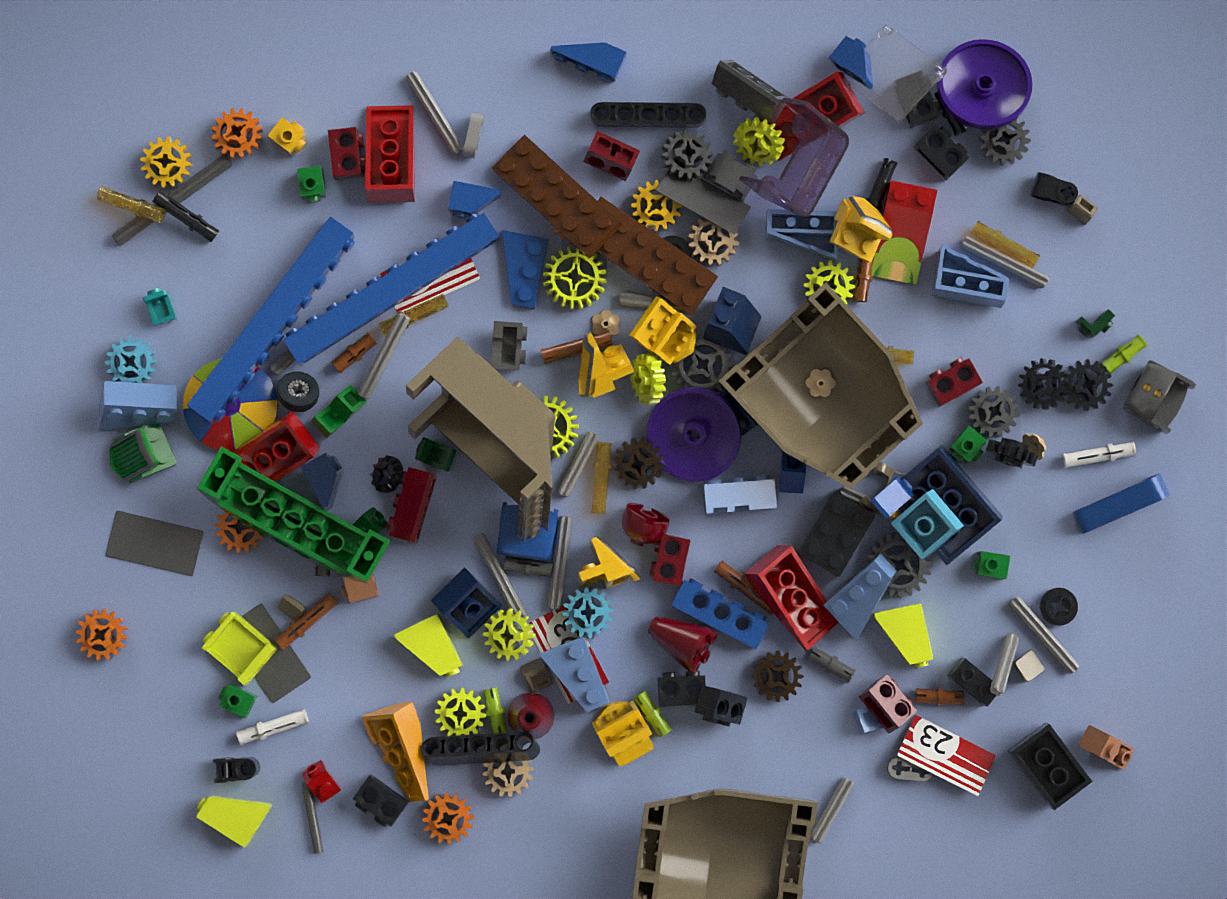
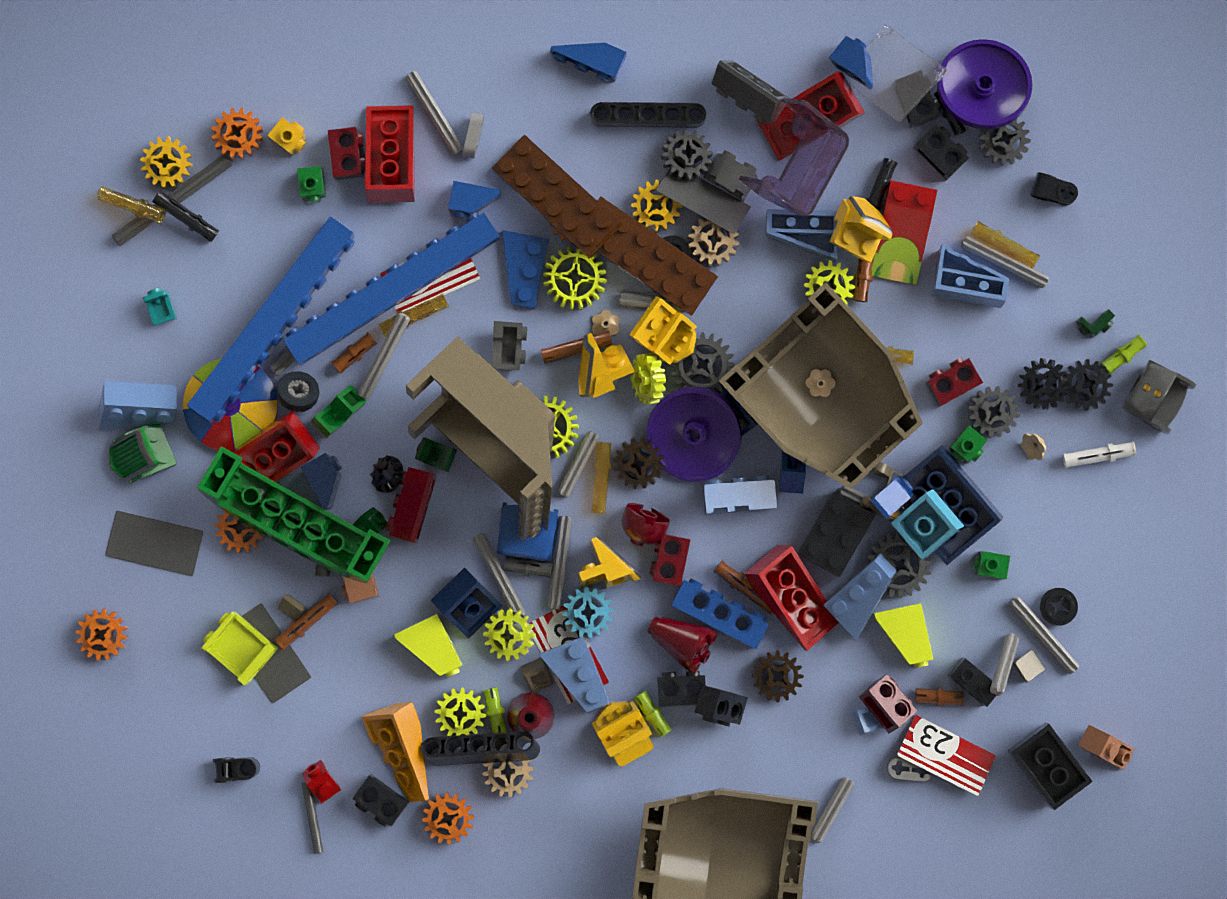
medium azure gear [105,336,158,383] -> none
neon yellow slope [196,795,273,848] -> none
green brick [218,684,258,718] -> none
white pin [236,708,309,746] -> none
dark red brick [583,131,640,181] -> none
dark blue slope [702,287,762,355] -> none
neon yellow gear [733,116,785,167] -> none
dark grey pin [807,646,856,683] -> none
black gear [986,437,1038,469] -> none
dark tan slope [1067,194,1098,225] -> none
blue beam [1073,473,1170,534] -> none

